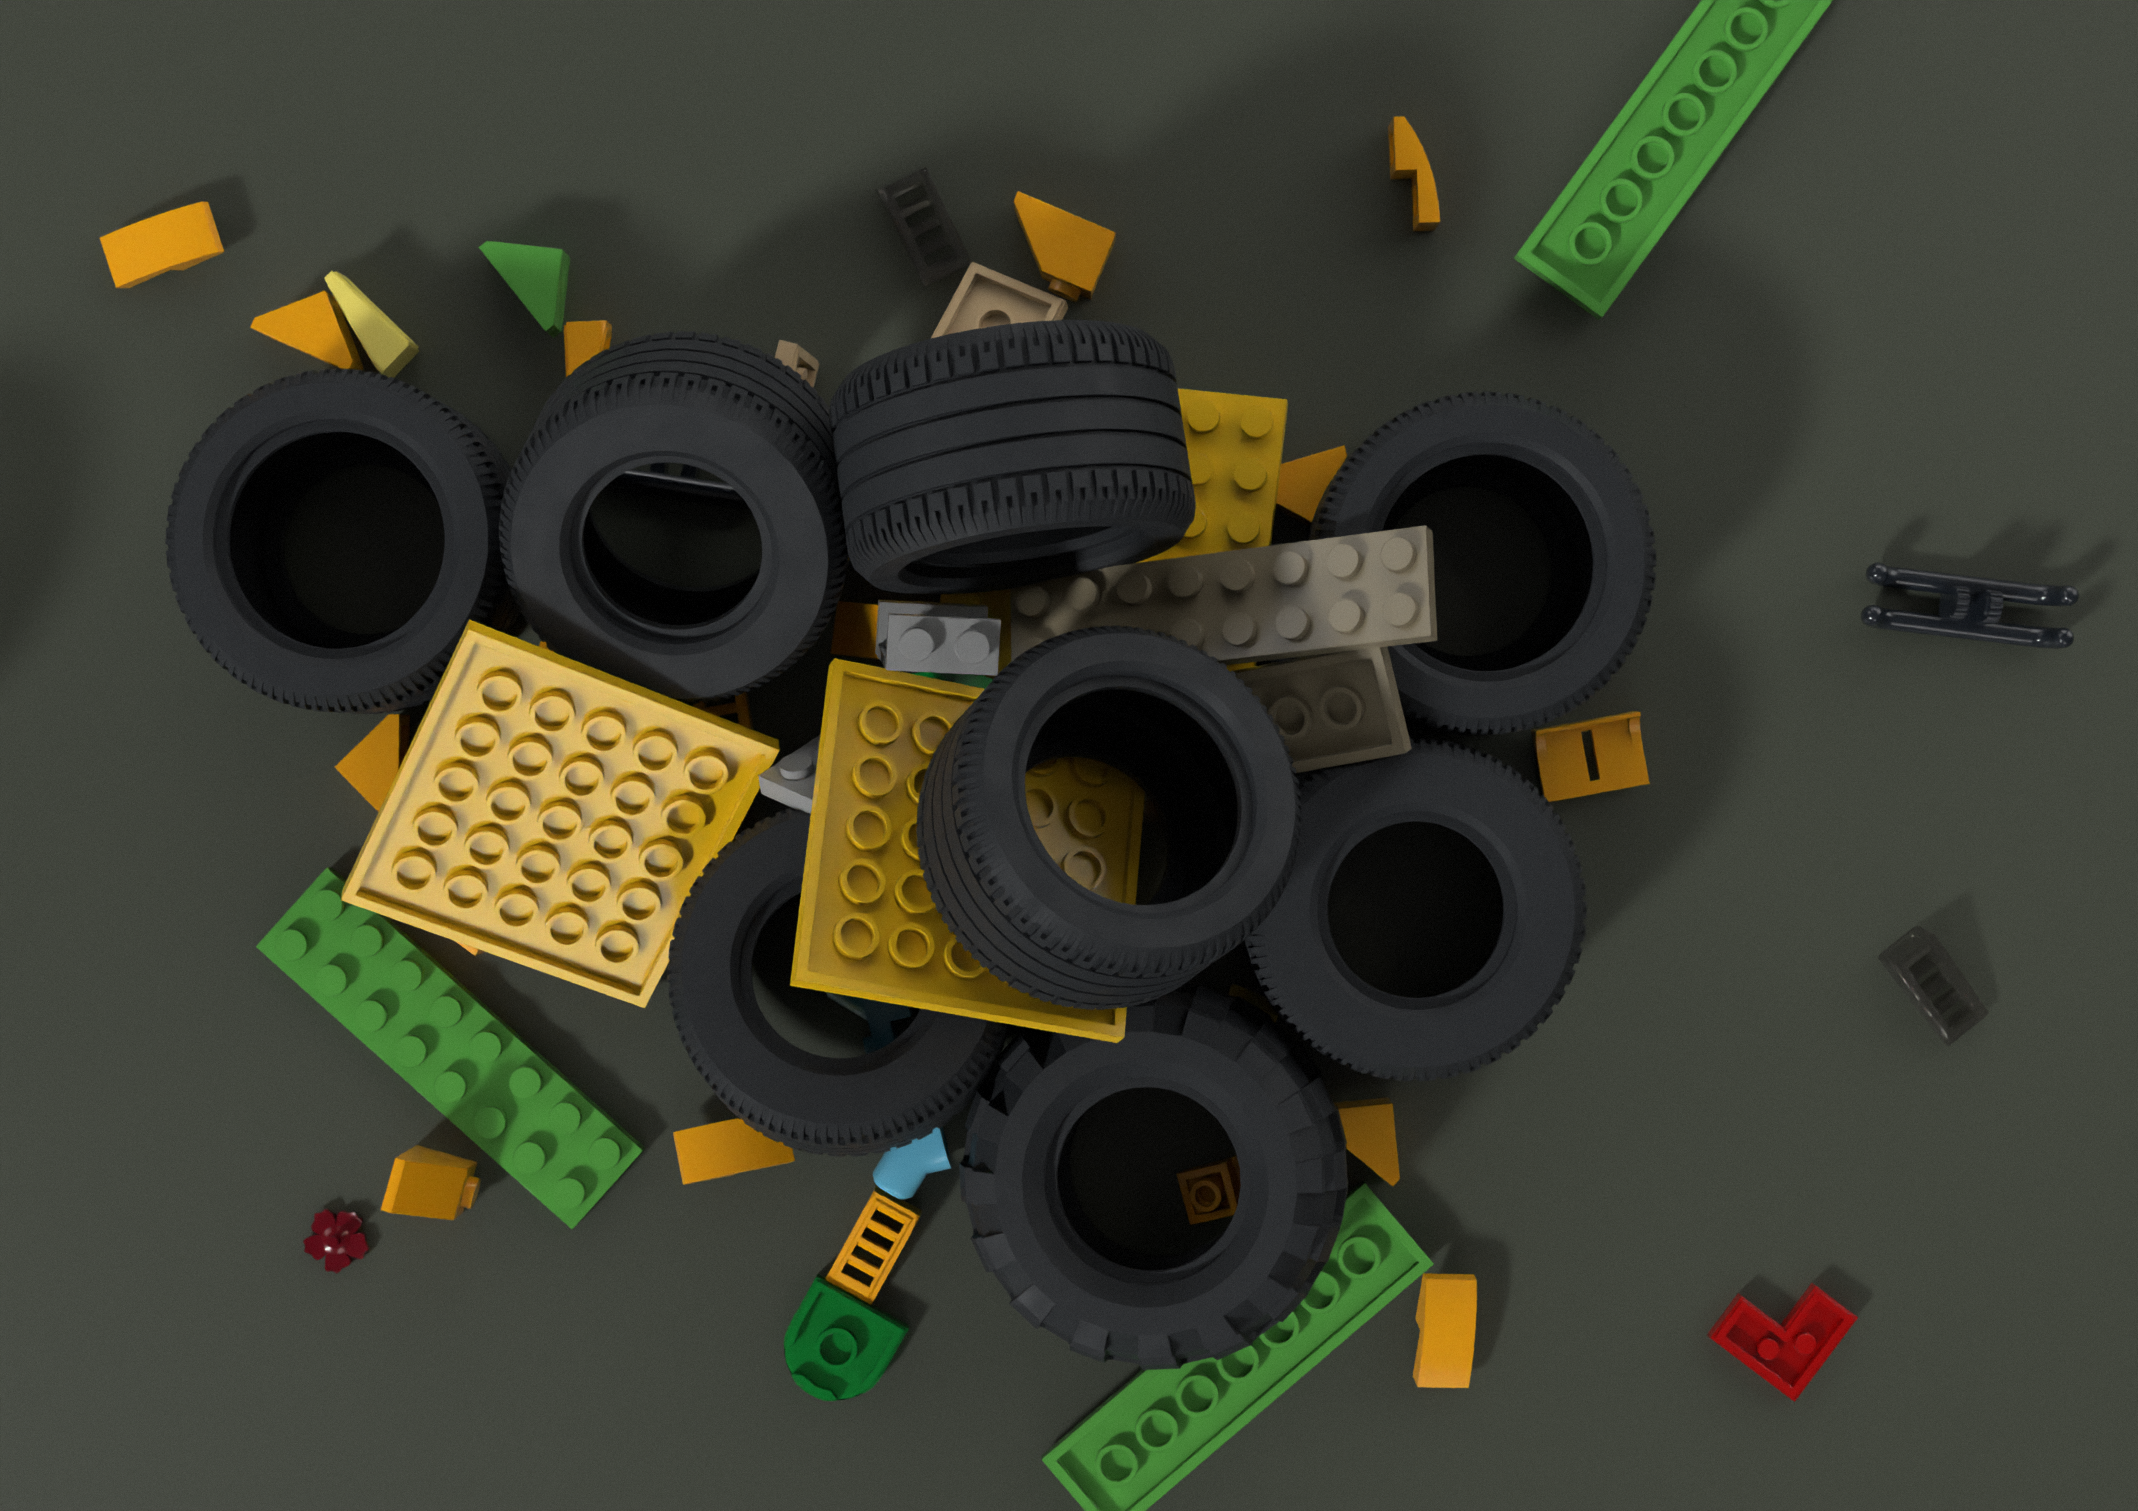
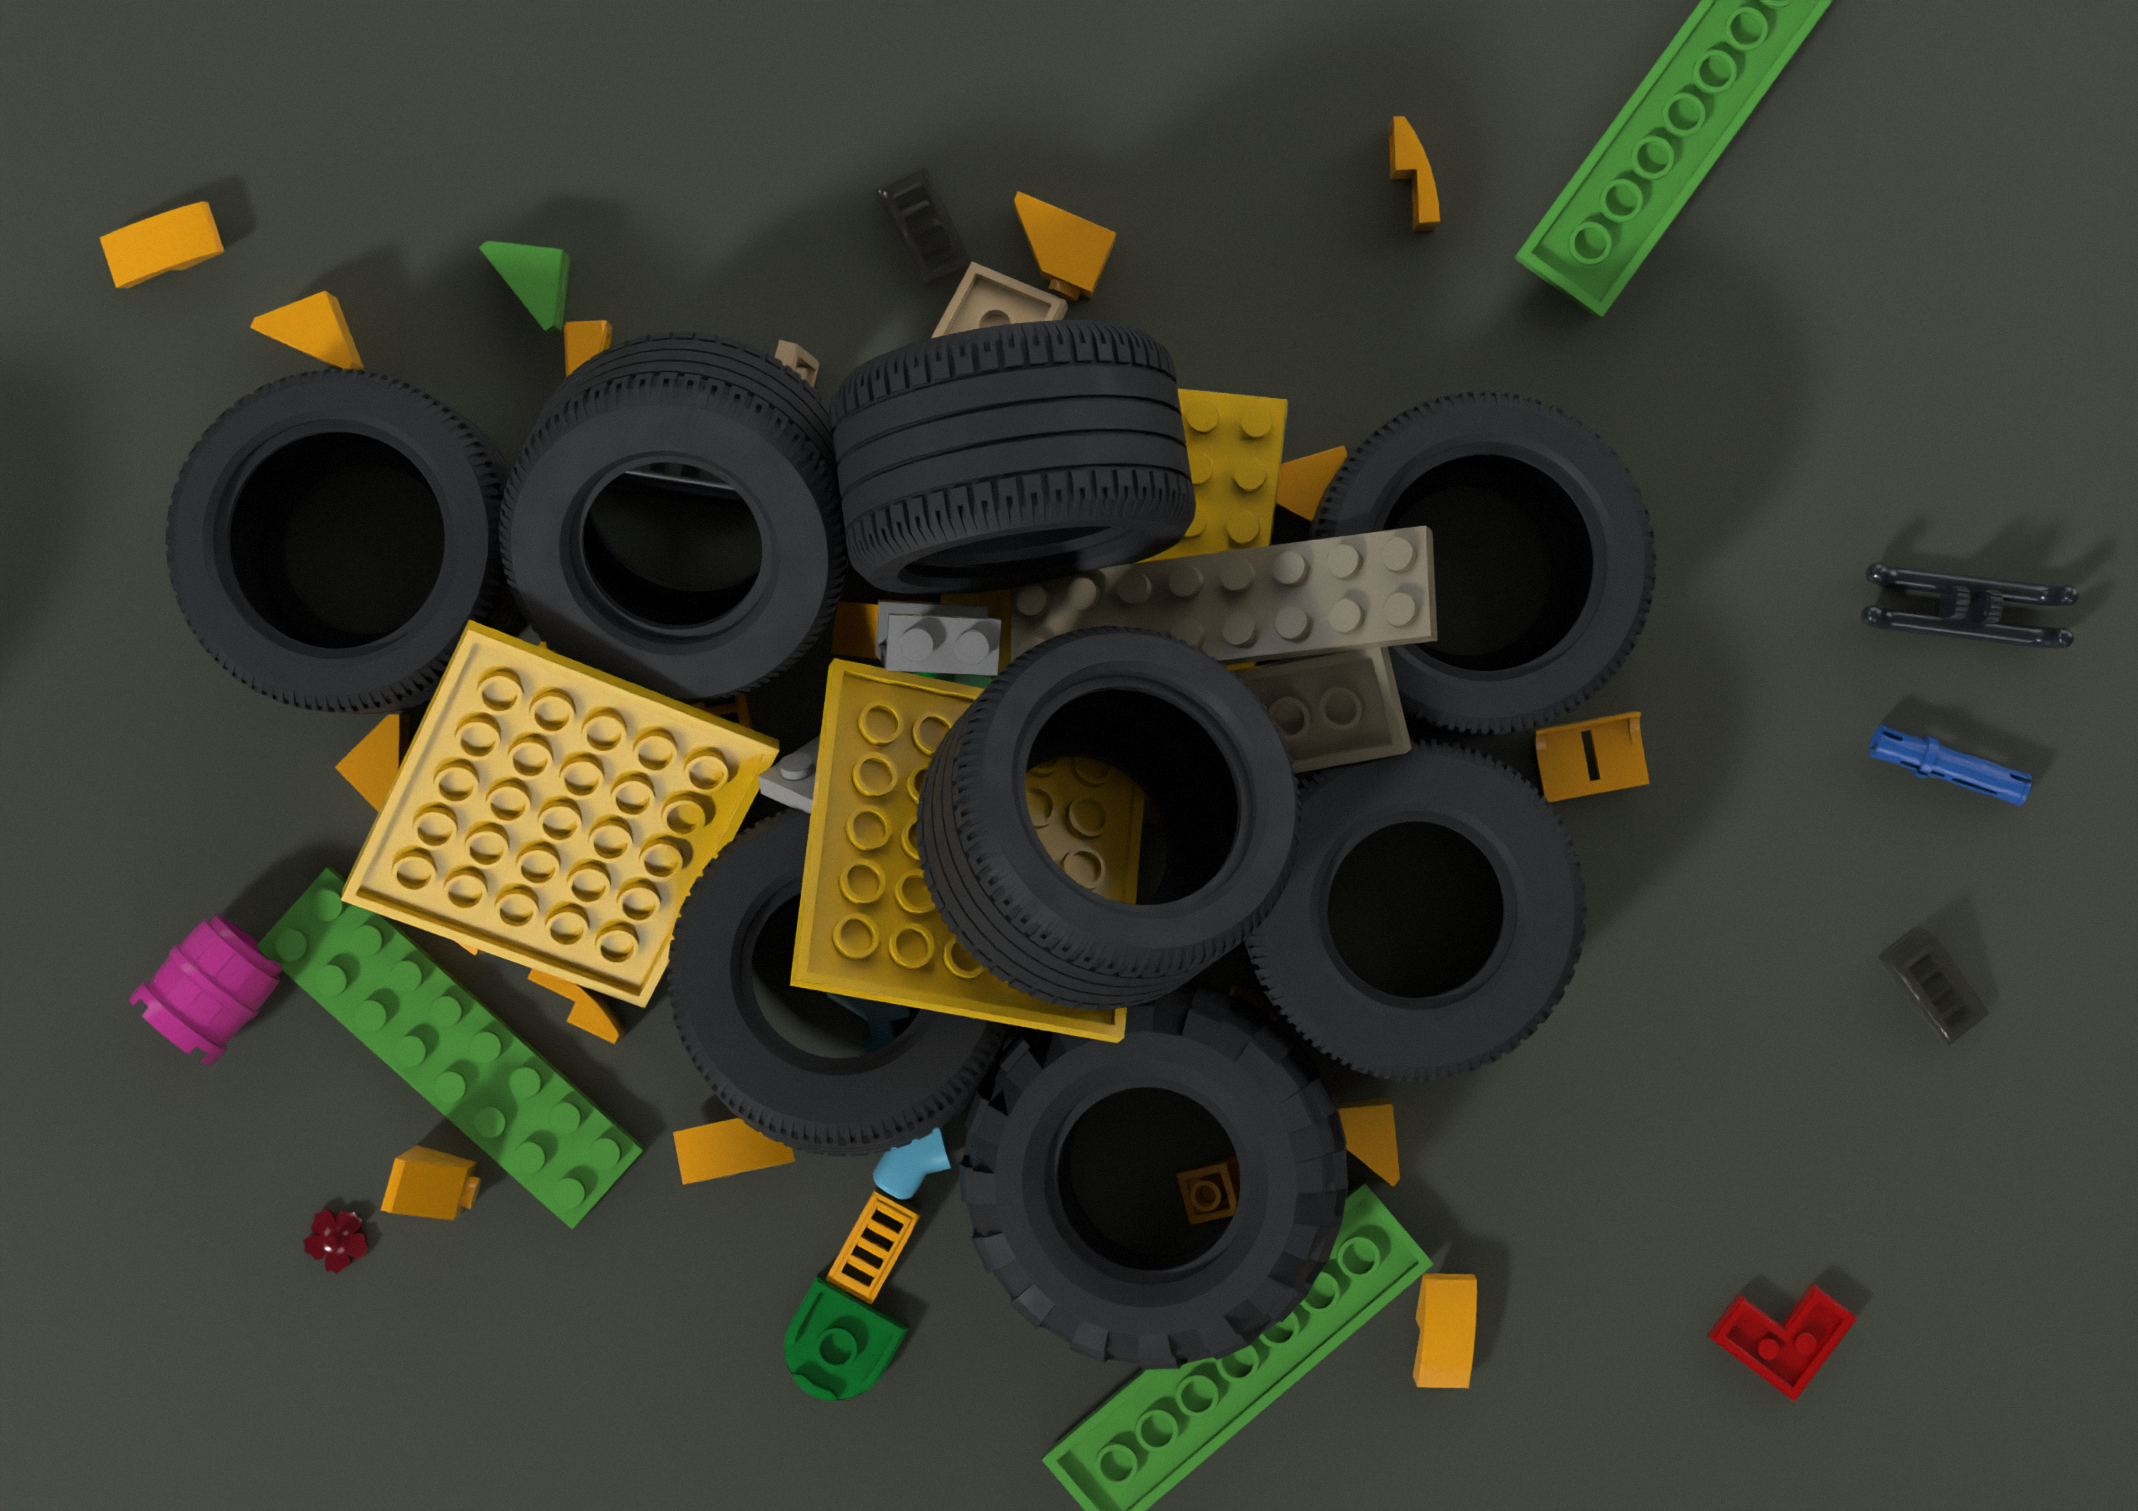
light yellow slope [324,271,419,378] -> none
none -> dark pink piece [129,914,283,1066]
none -> light orange slope [527,969,626,1044]
none -> blue pin [1868,725,2032,806]

